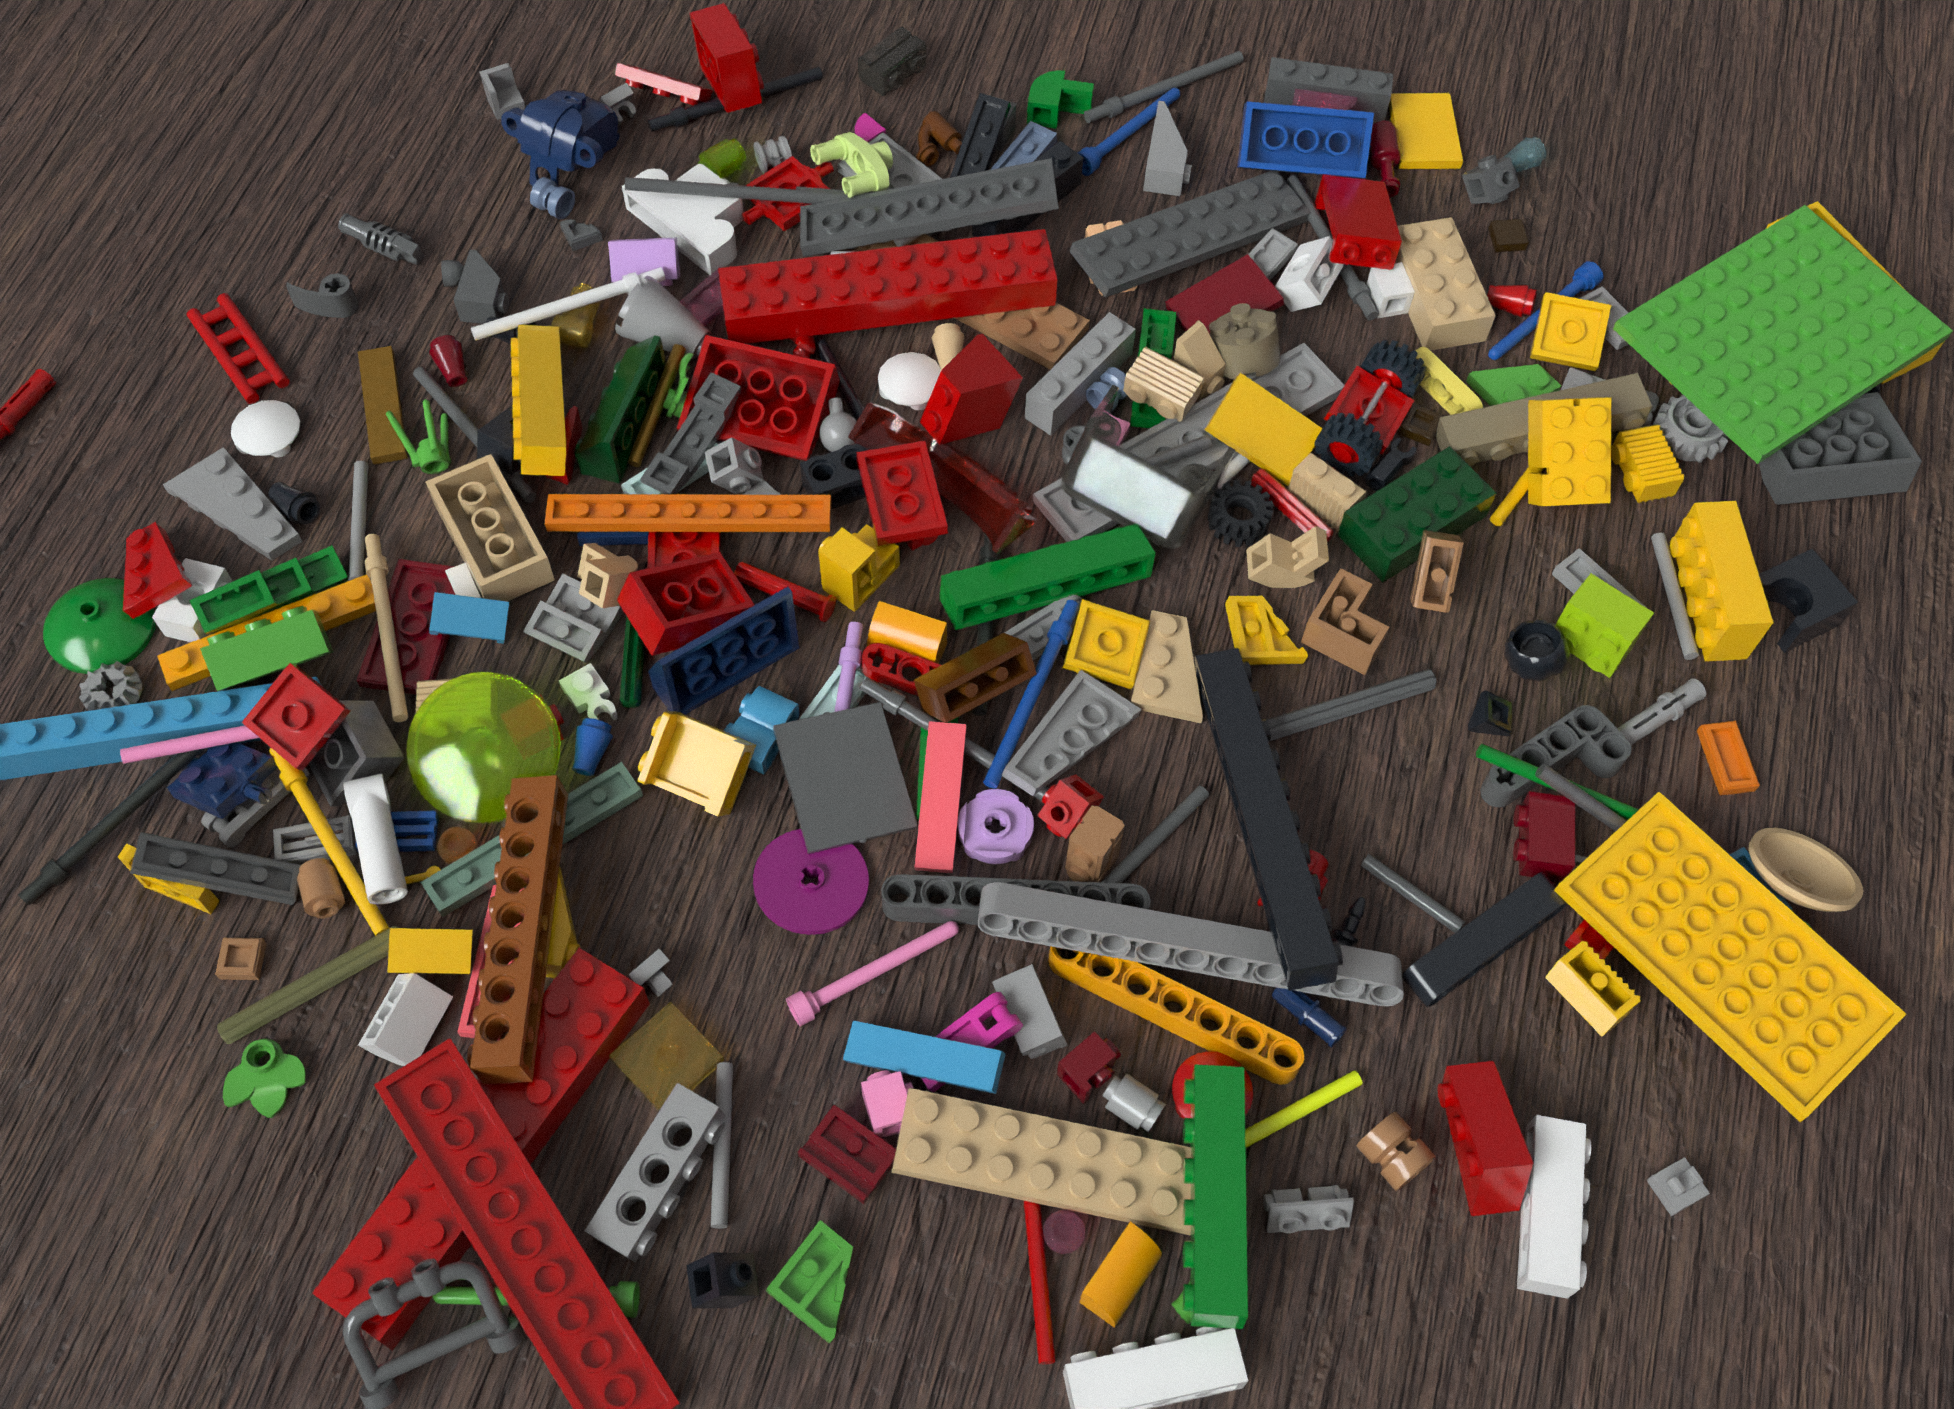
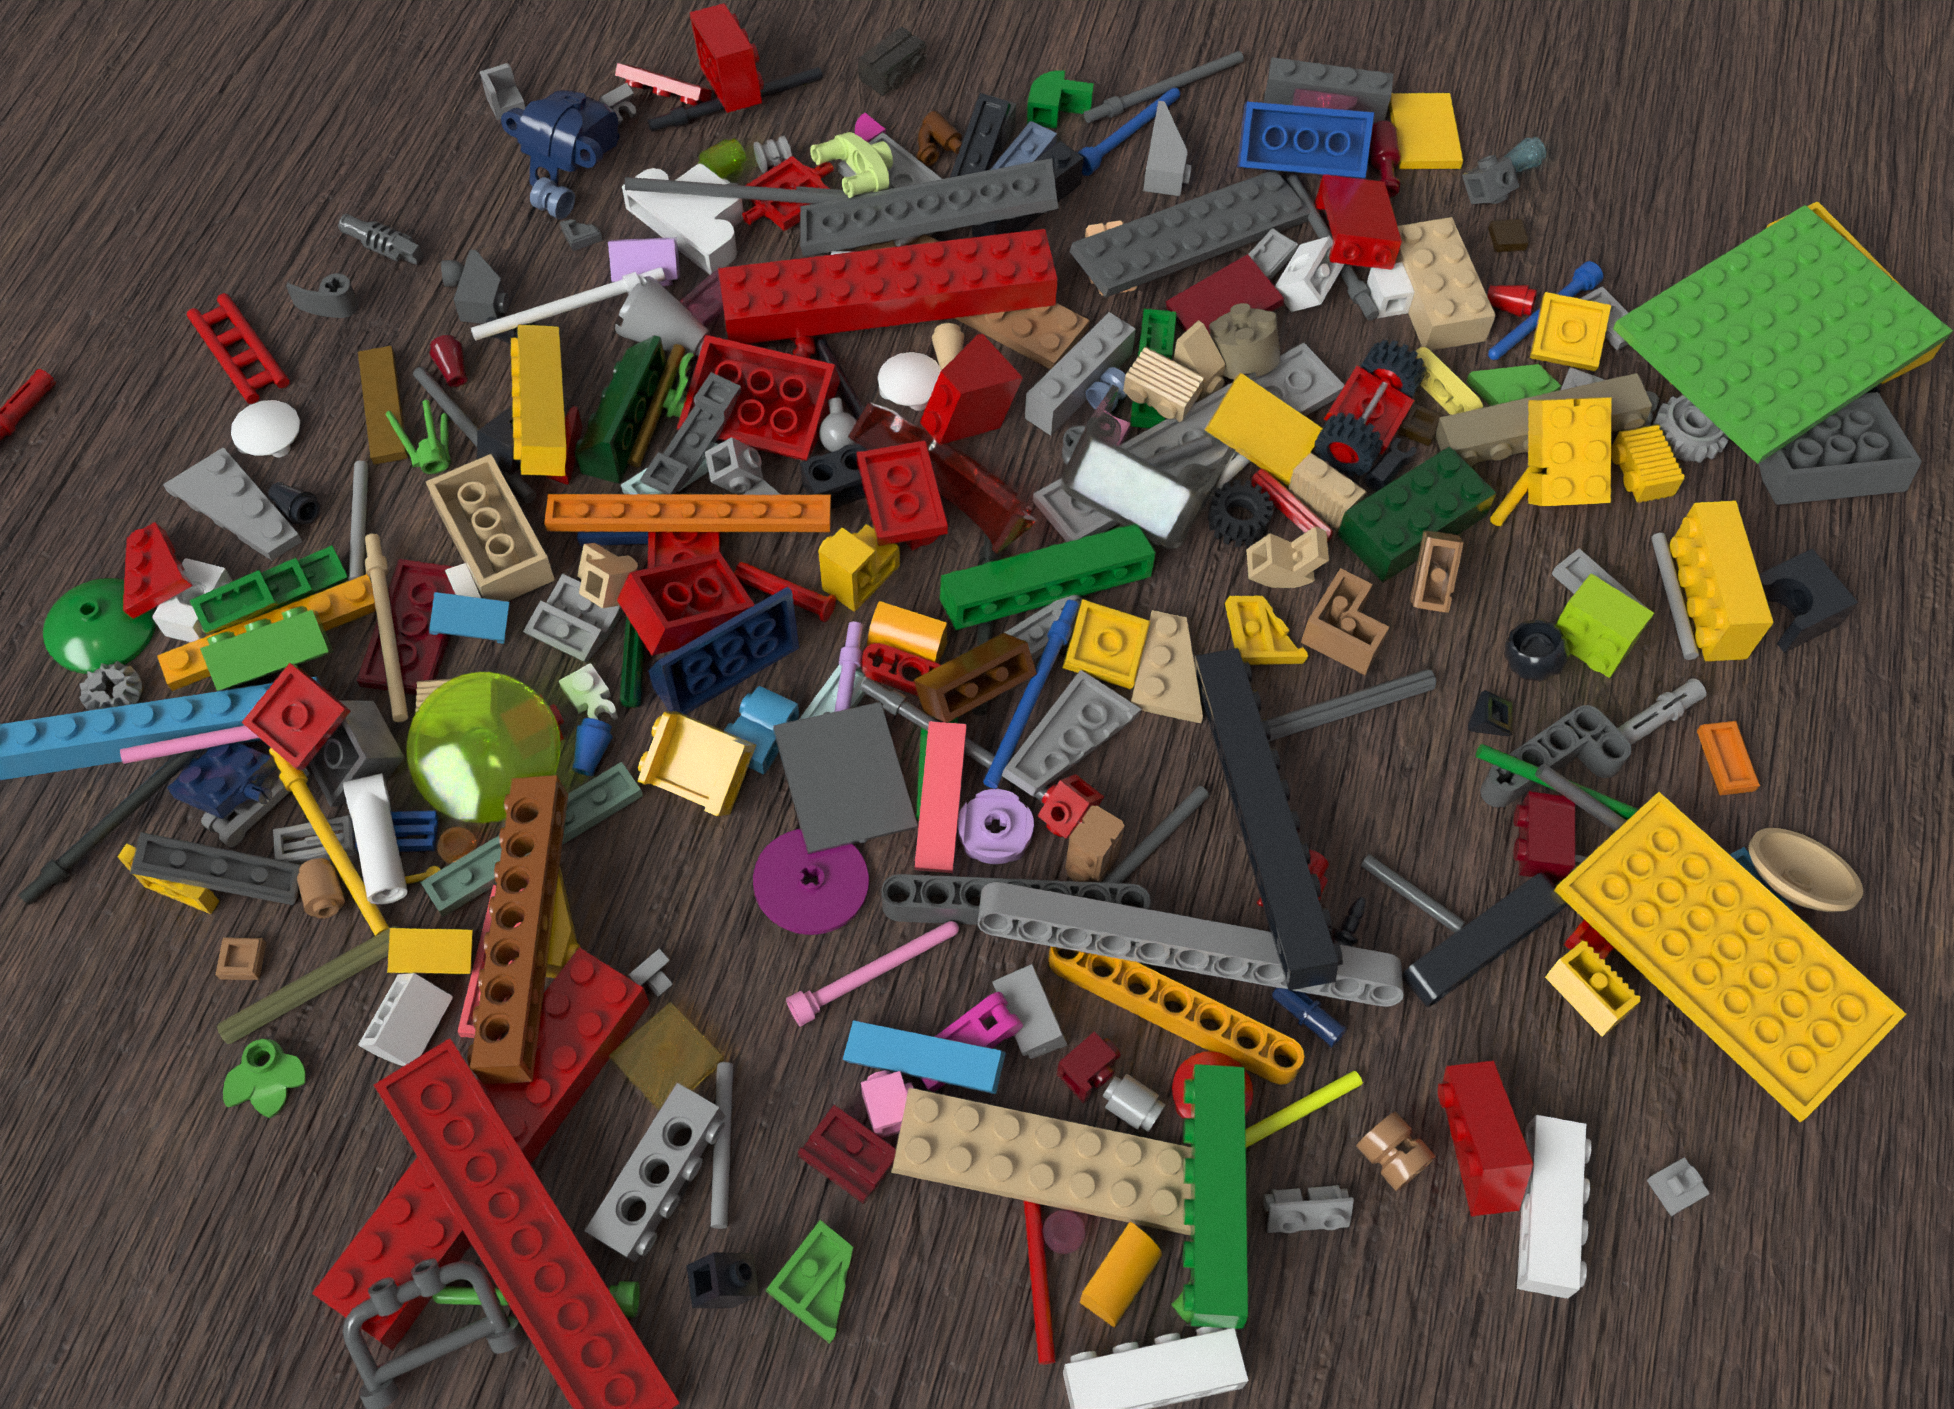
clear yellow piece [552,283,601,348] -> none

